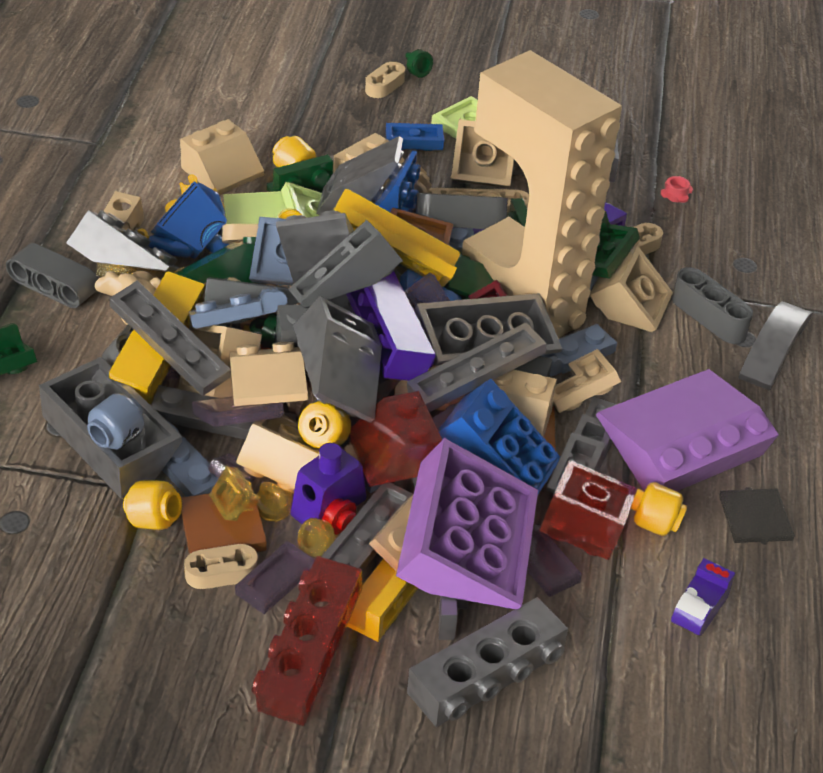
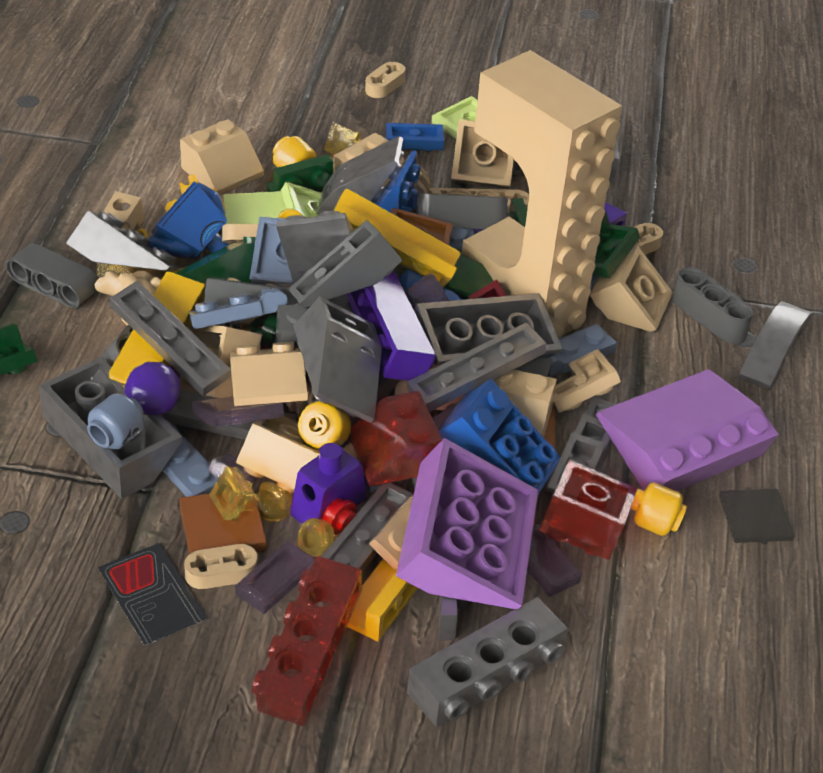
yellow head [123,480,182,530] -> none
dark green tile [405,49,433,78] -> none
coral plate [660,176,693,203] -> none
dark purple leg [671,558,735,636] -> none
none -> black sticker [98,543,207,645]
none -> dark purple hair [124,361,180,415]
none -> clear yellow tile [323,122,362,155]

